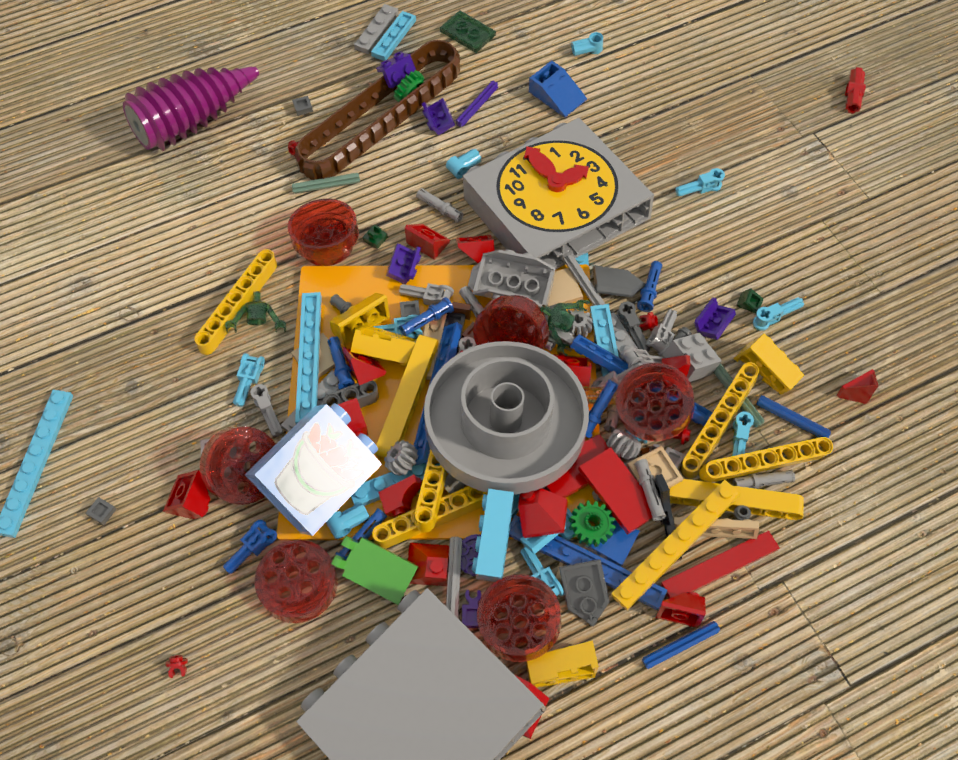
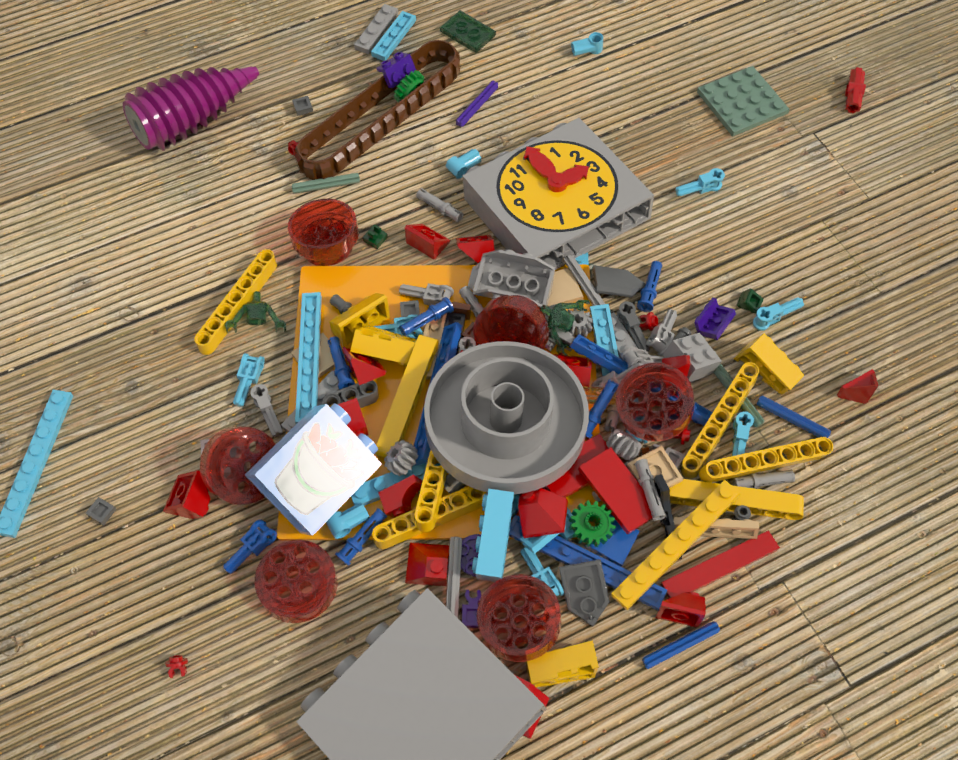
bright green tile [331,536,418,605] -> none
dark purple bracket [386,243,421,285] -> none
dark purple bracket [422,98,455,136] -> none
blue slope [529,60,587,117] -> none
none -> sand green plate [697,66,790,137]

